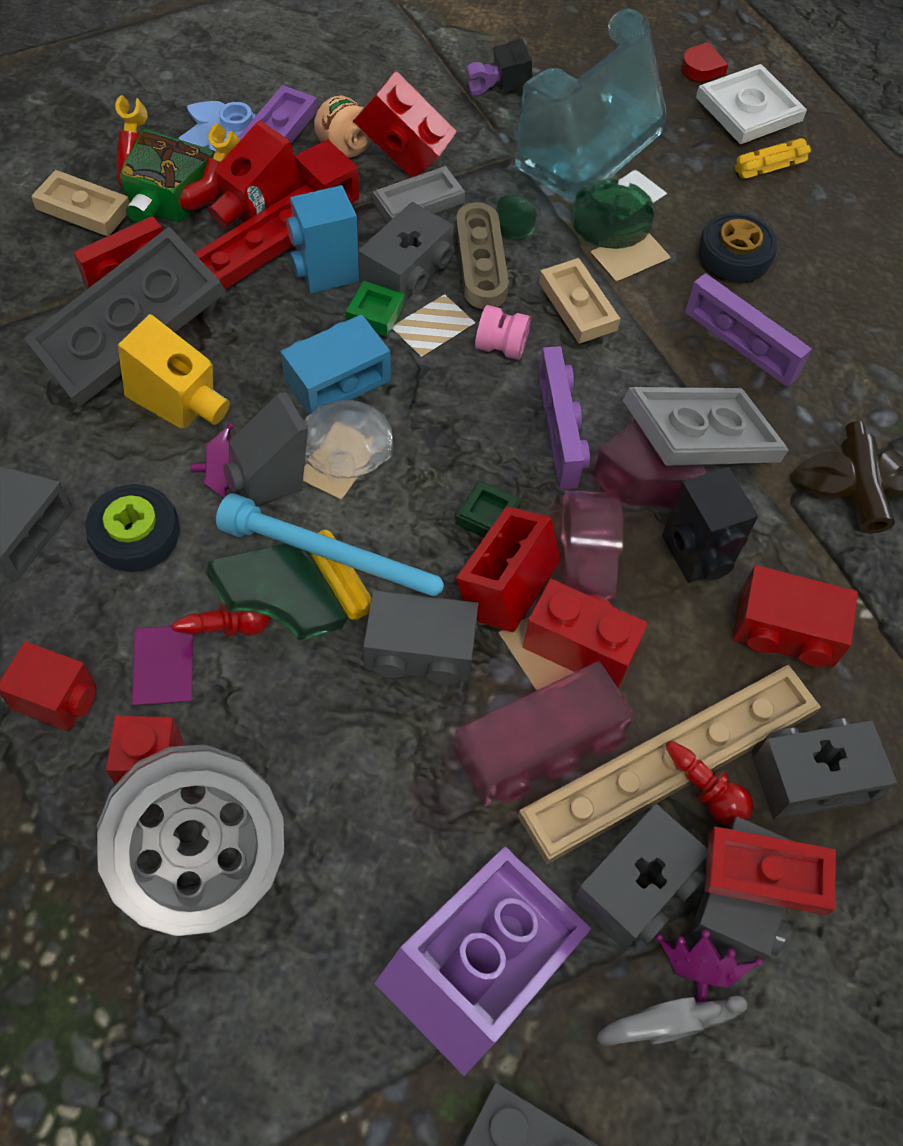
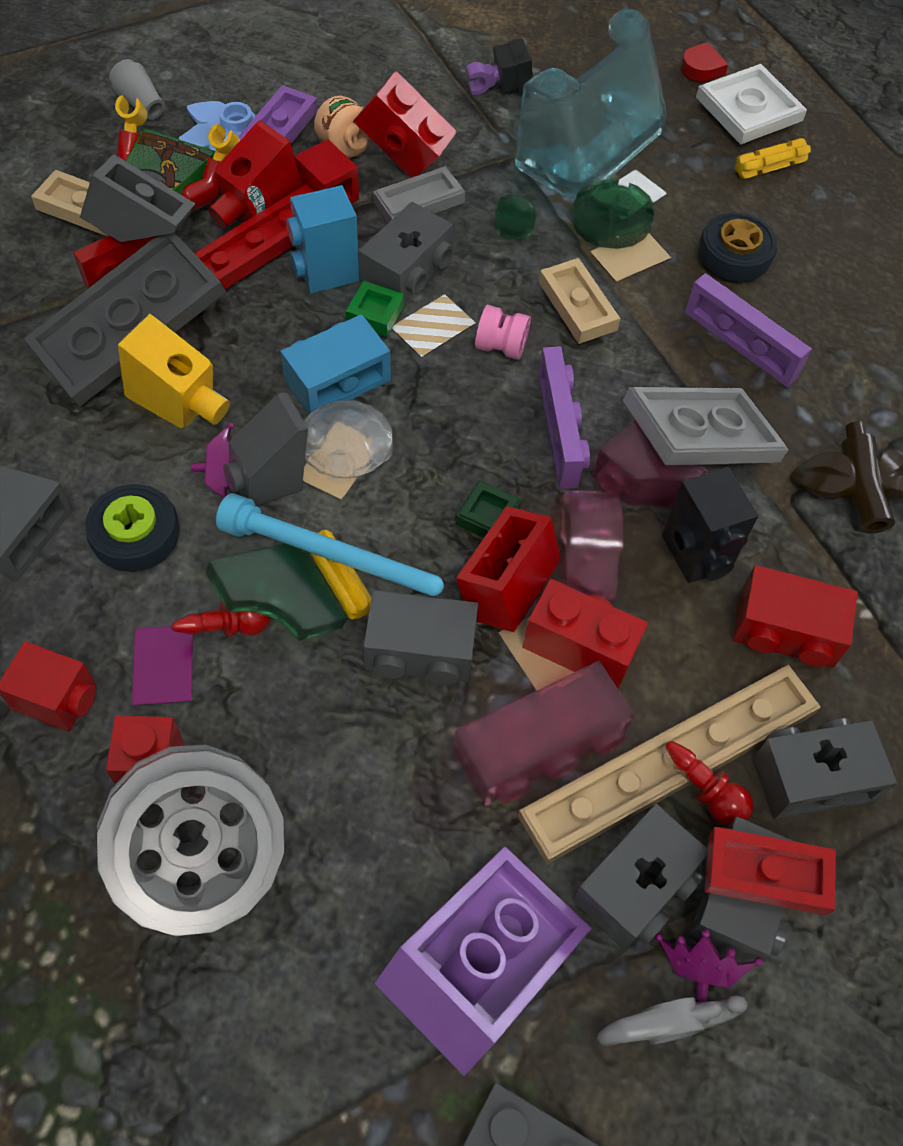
dark tan plate [456,202,509,309] -> none
none -> dark grey slope [80,154,195,242]
none -> light grey cone [109,59,165,120]

